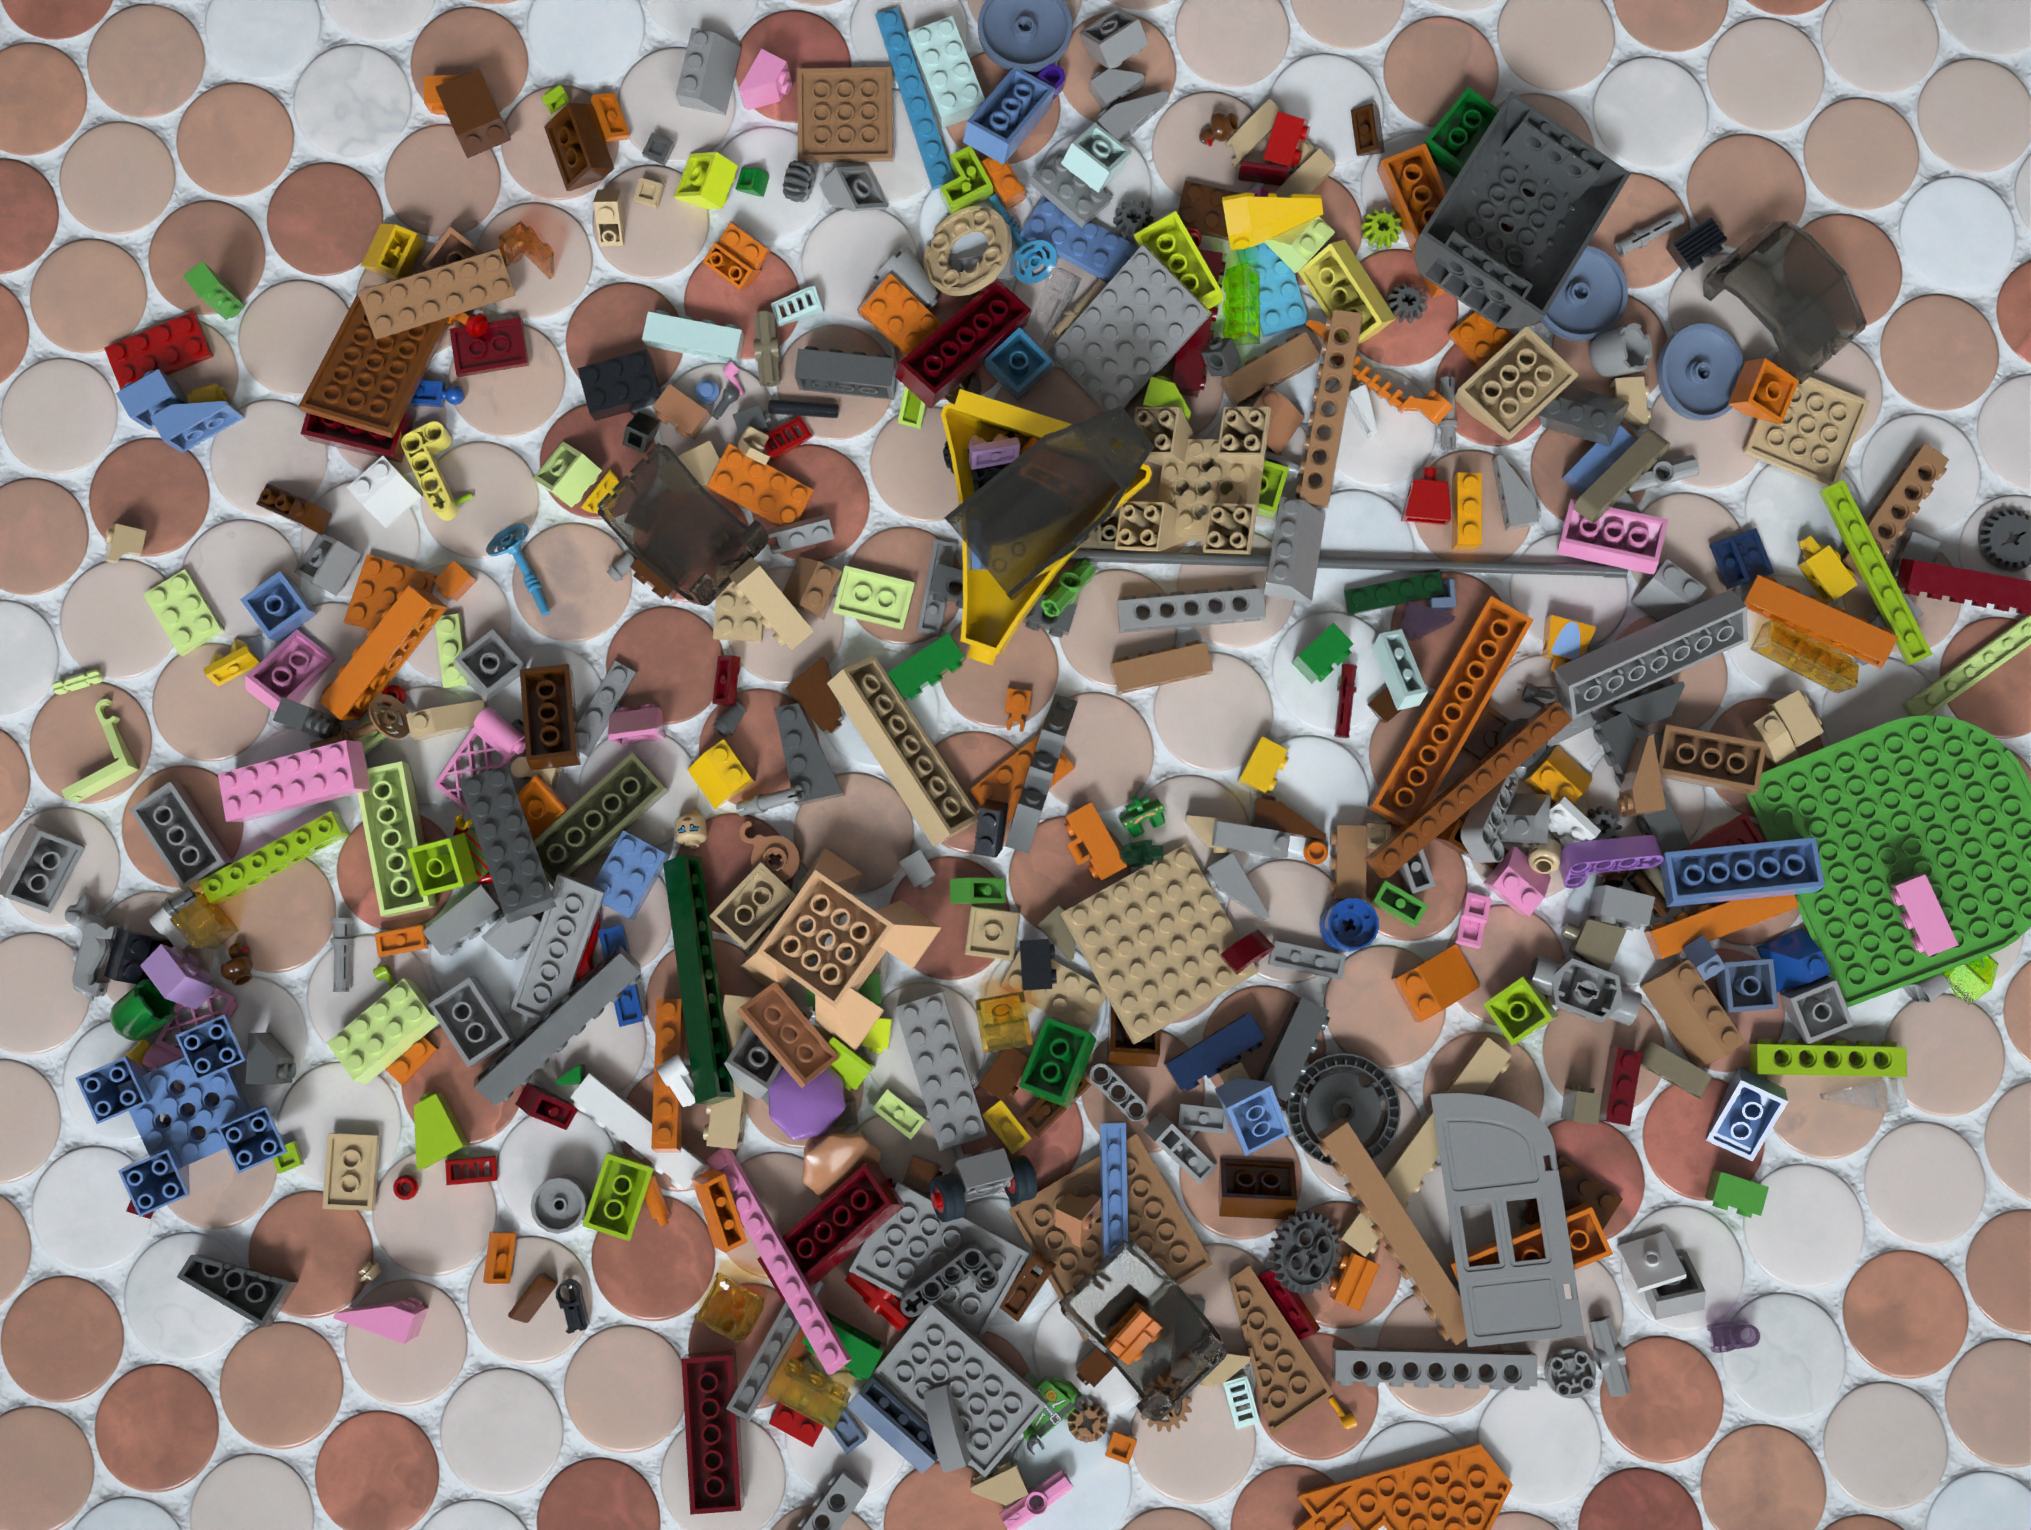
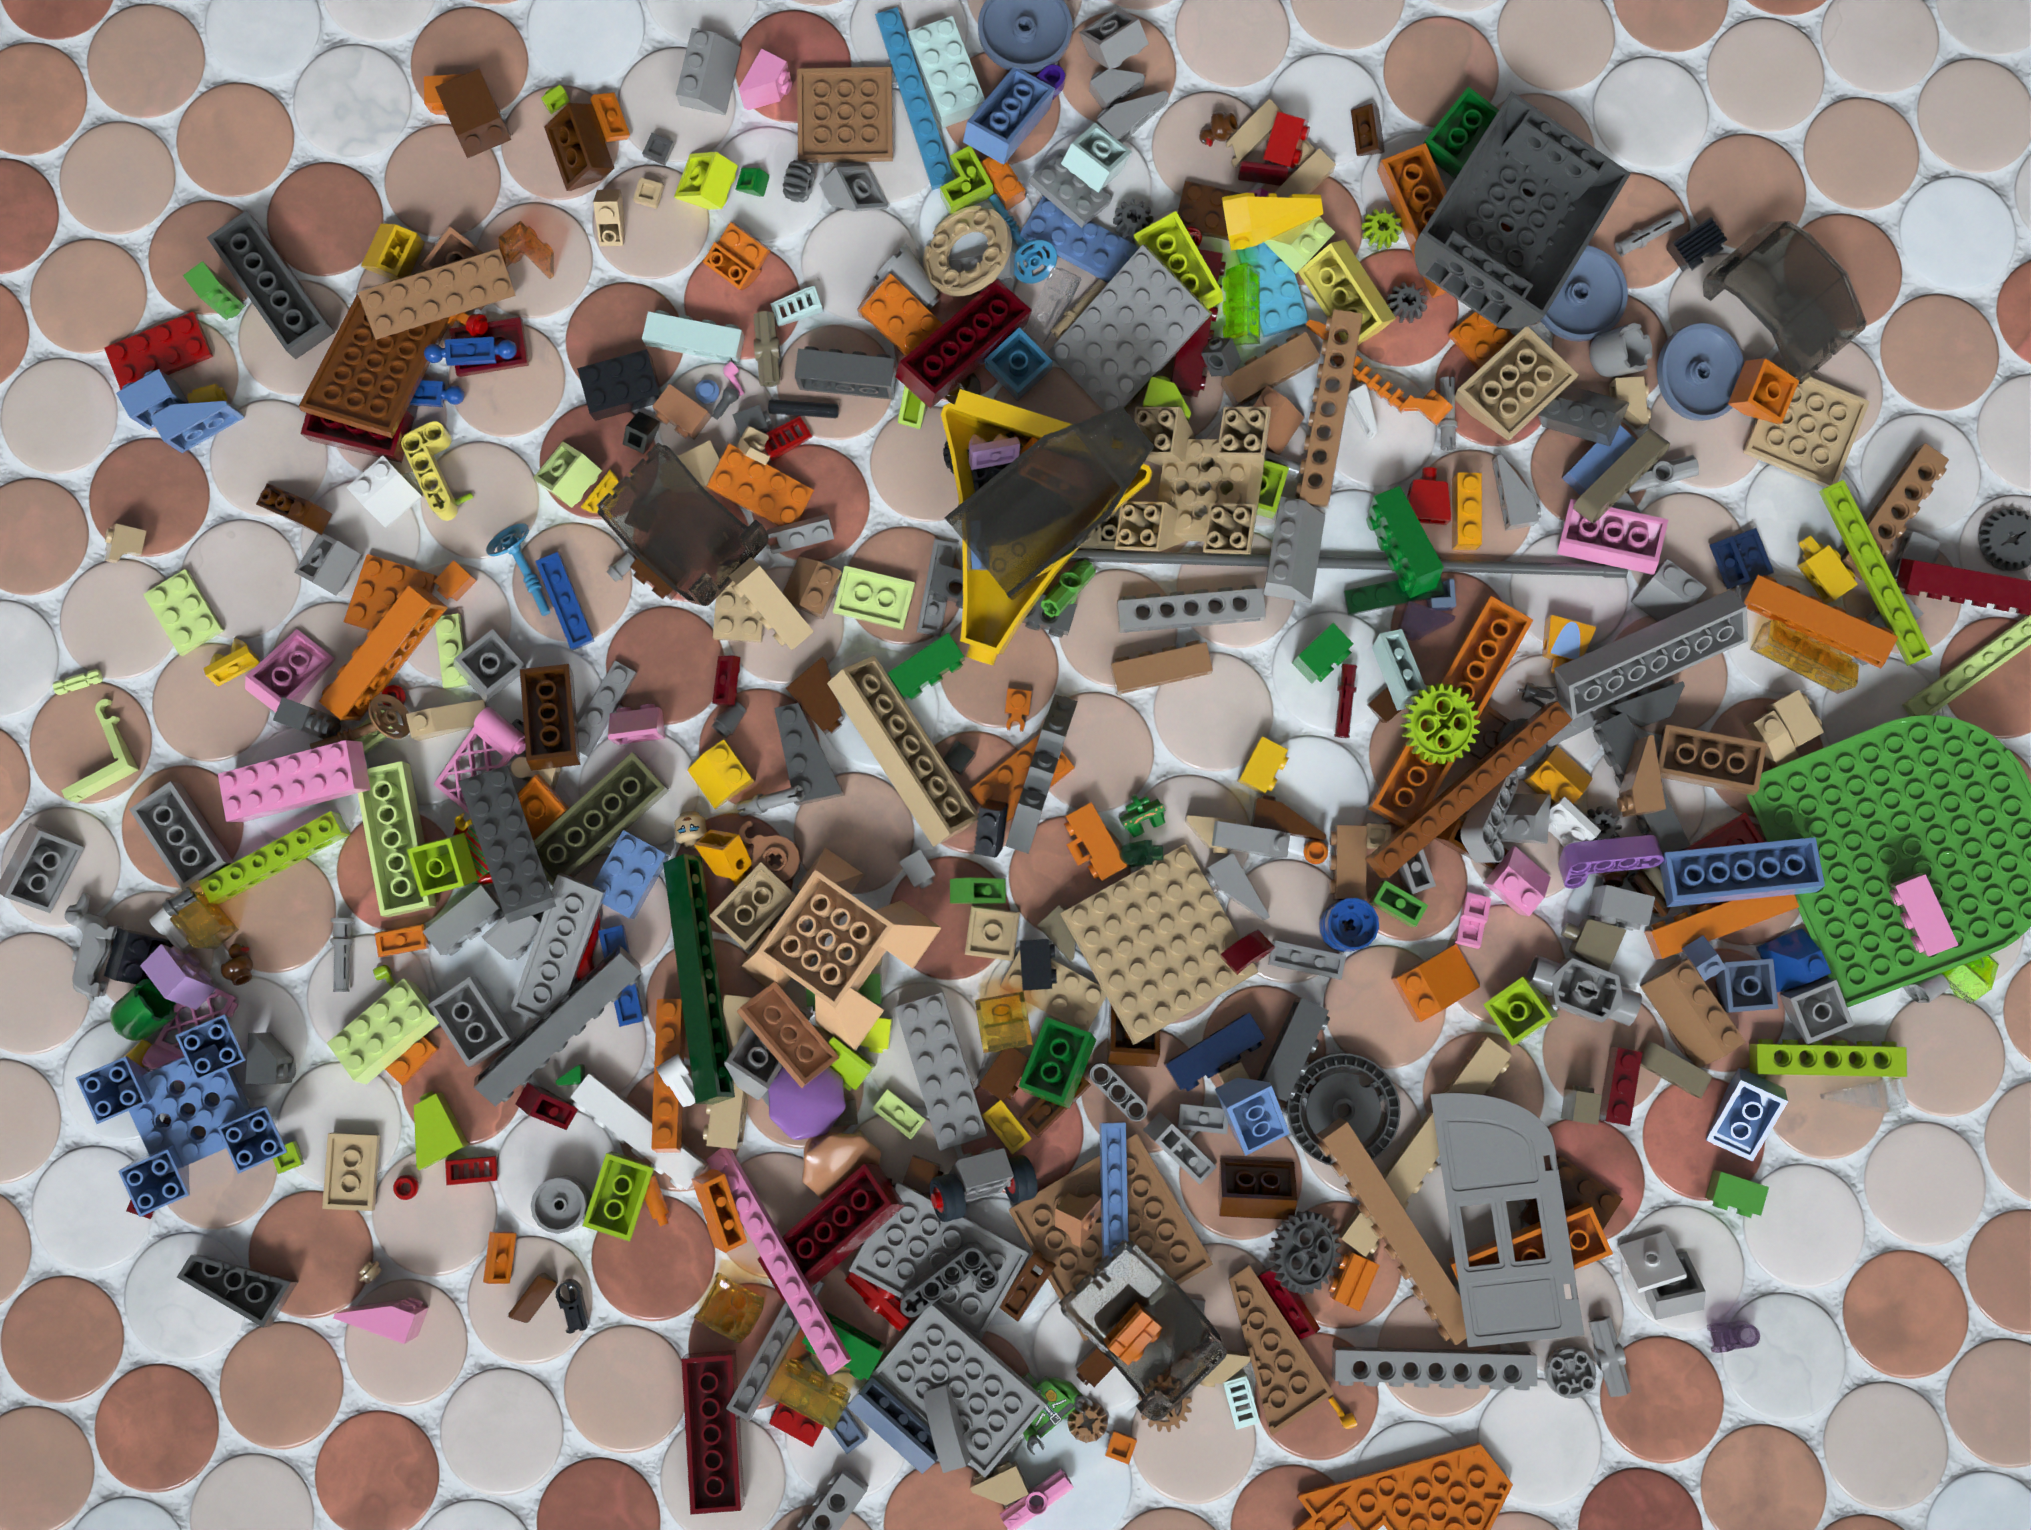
medium blue brick [240,571,317,643] -> none
tan head [1528,838,1562,874] -> none
none -> dark grey brick [207,210,335,359]
none -> blue plate [424,337,517,366]
none -> blue plate [535,552,595,651]
none -> light orange torso [694,829,752,886]
none -> pearl dark grey brick [943,741,976,775]
none -> green brick [1366,486,1444,598]
none -> lime gear [1400,683,1480,764]

